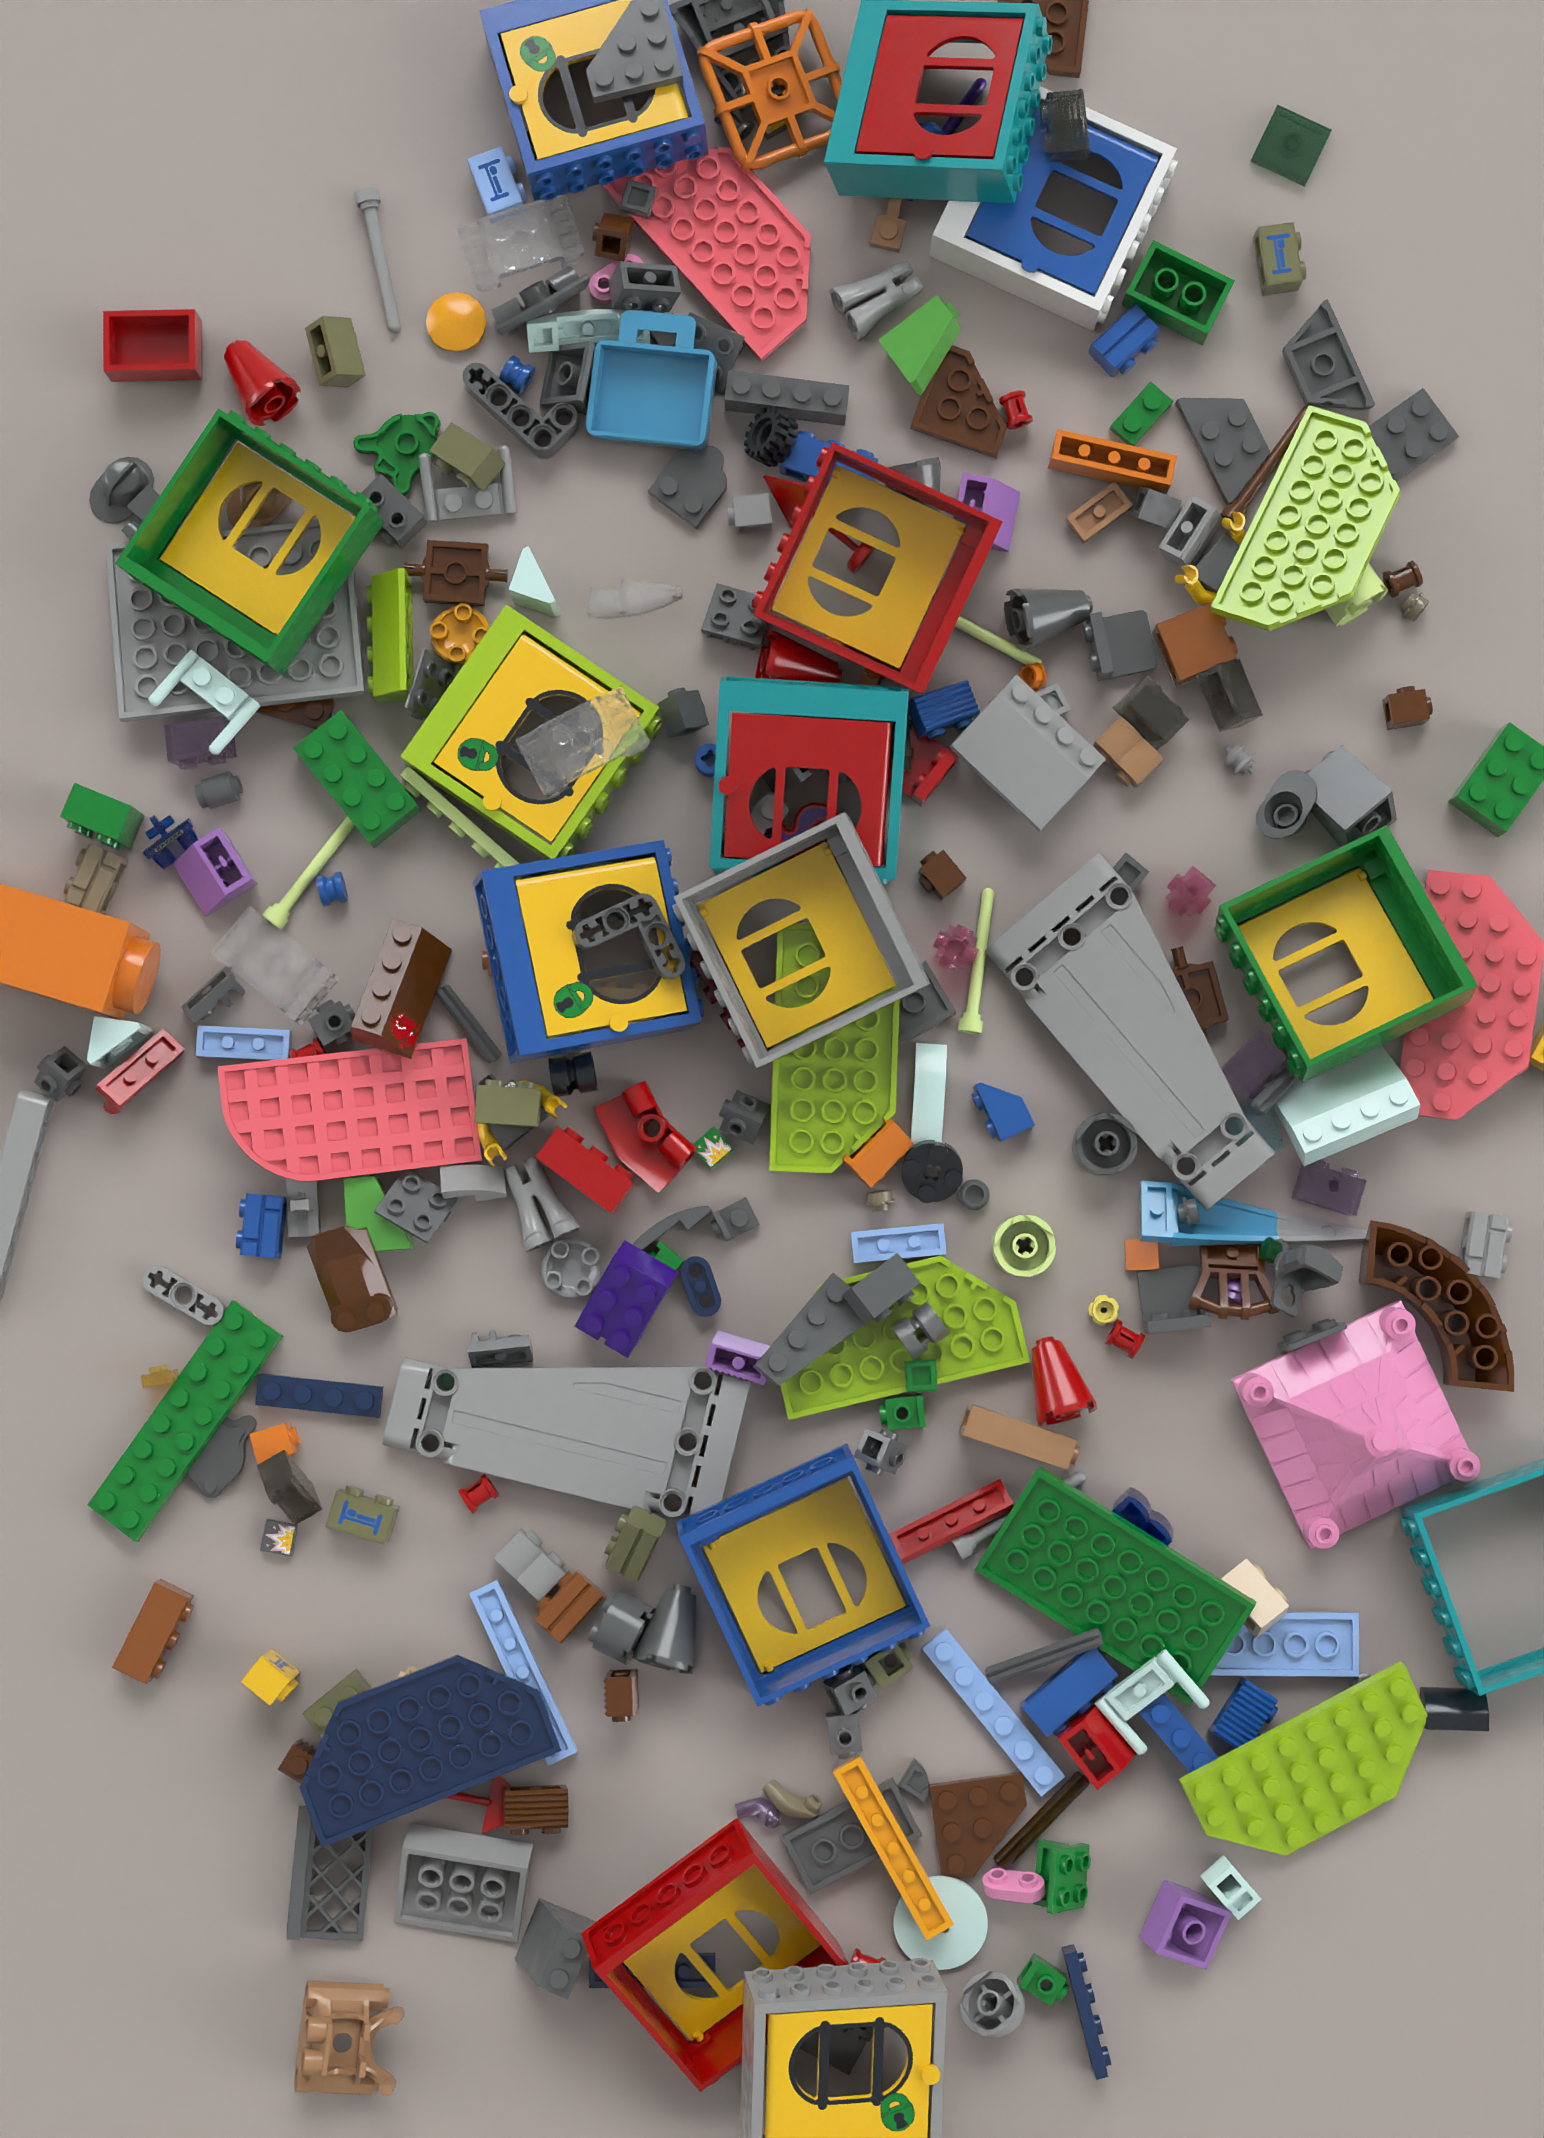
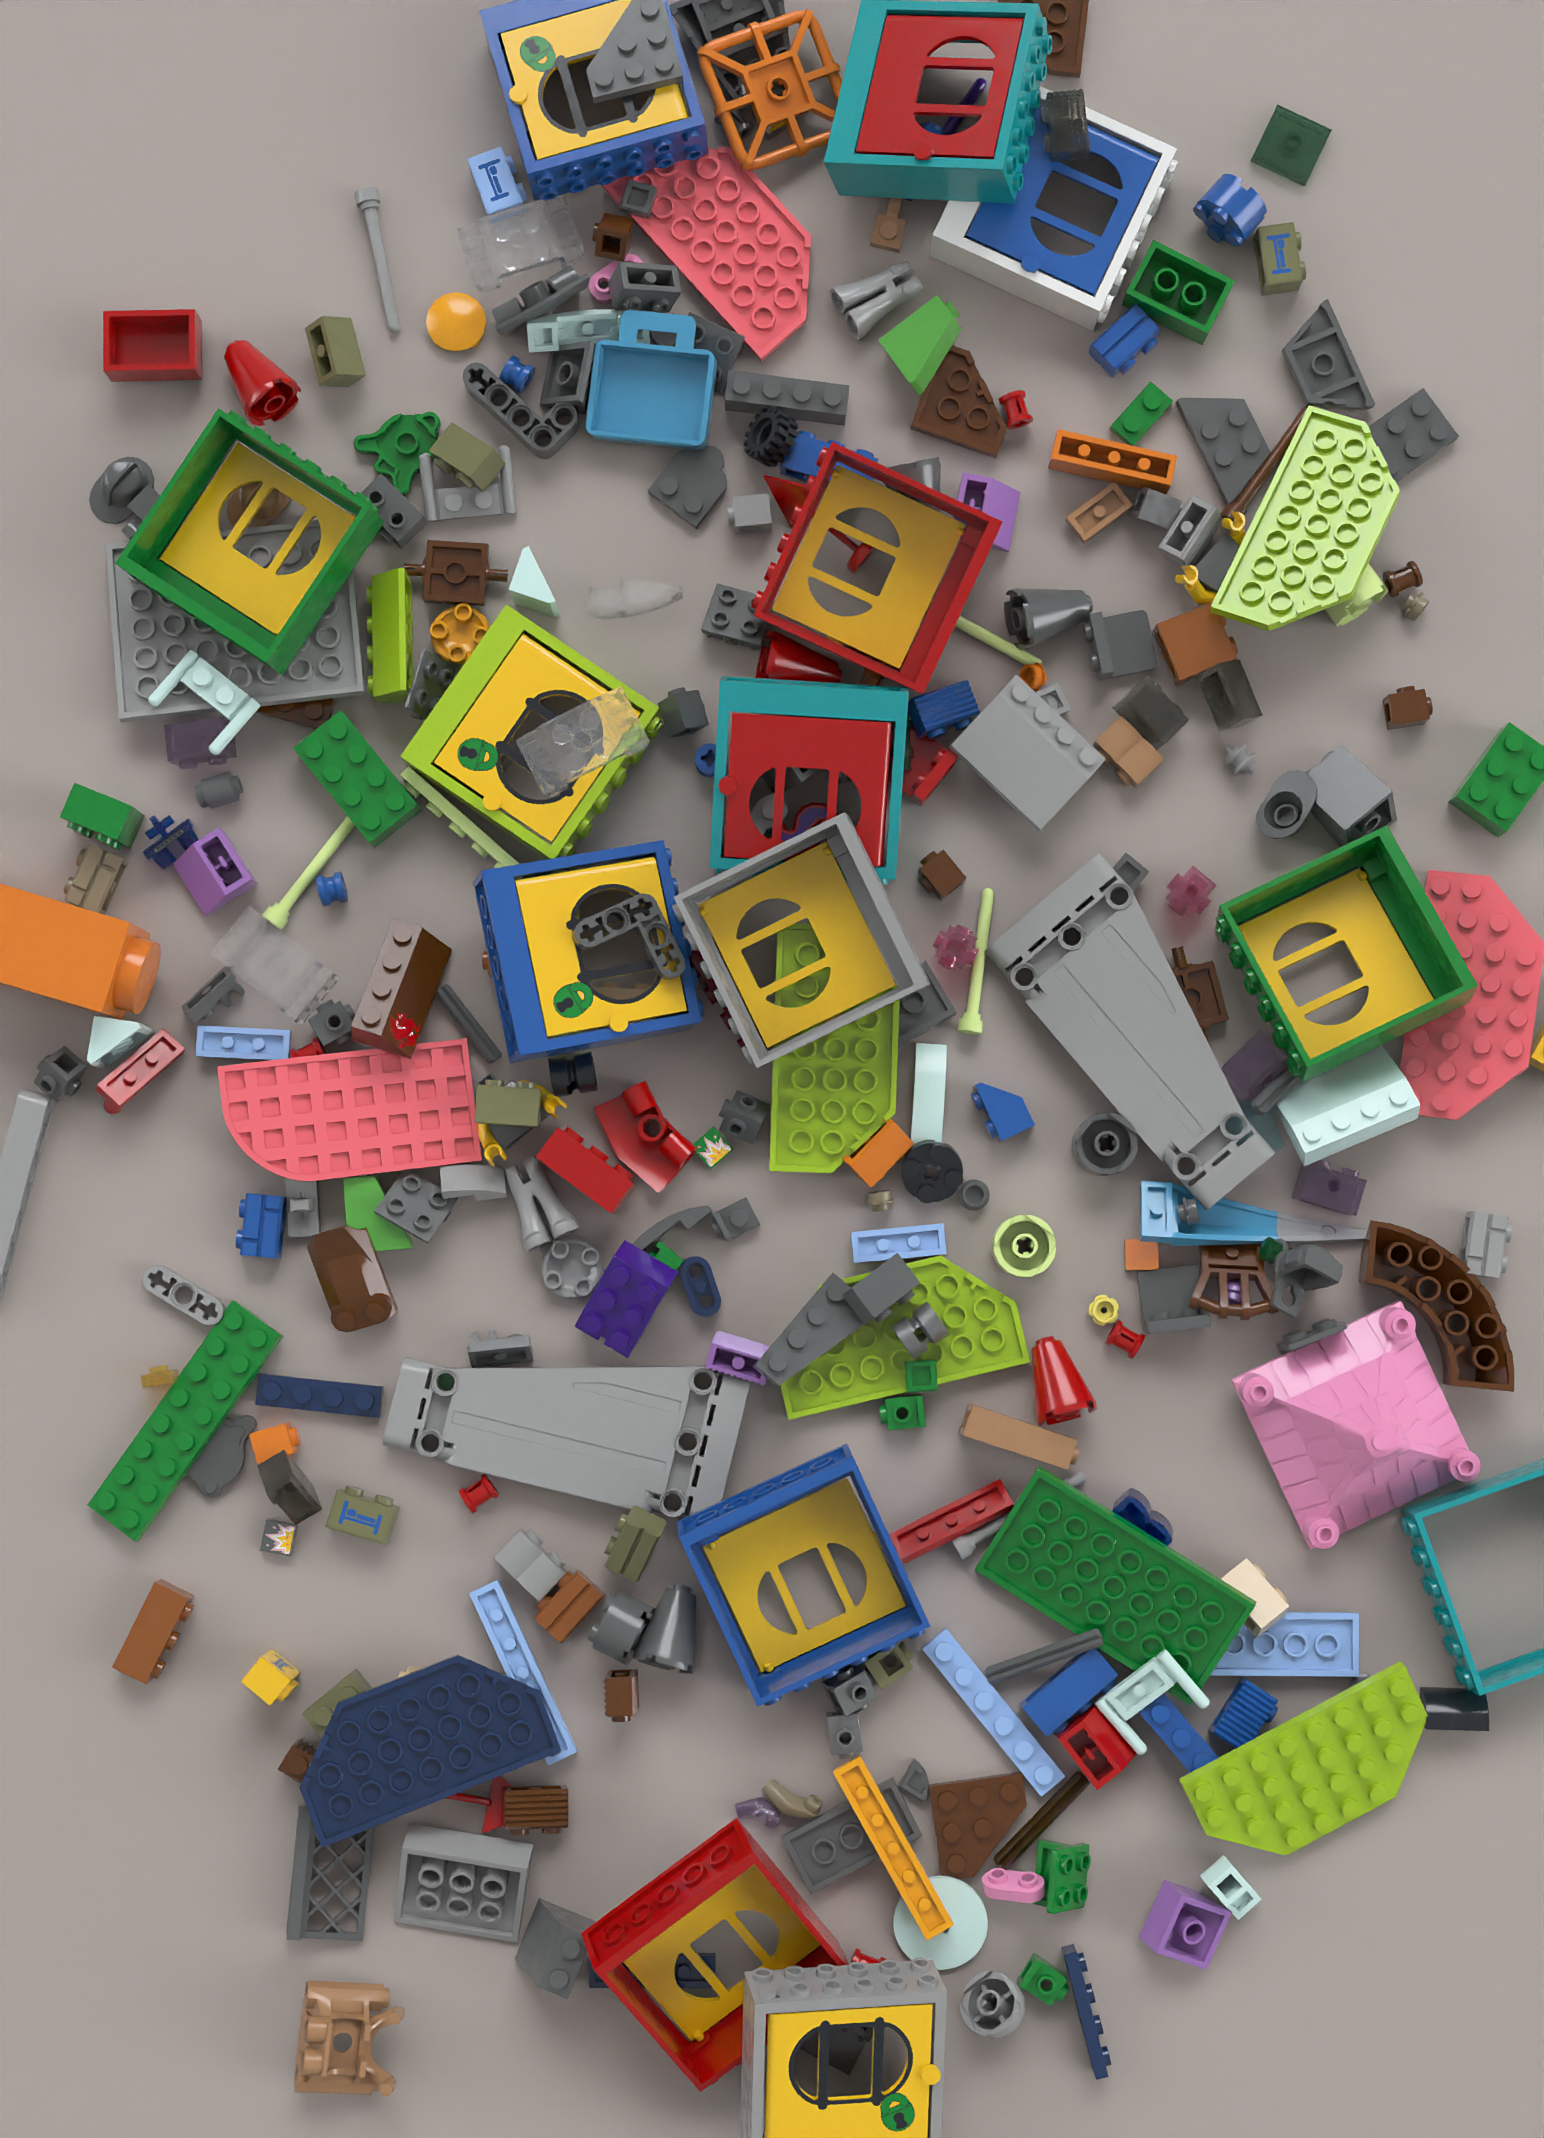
dark grey brick [853,1428,907,1476] -> none
none -> blue brick [1193,174,1267,247]

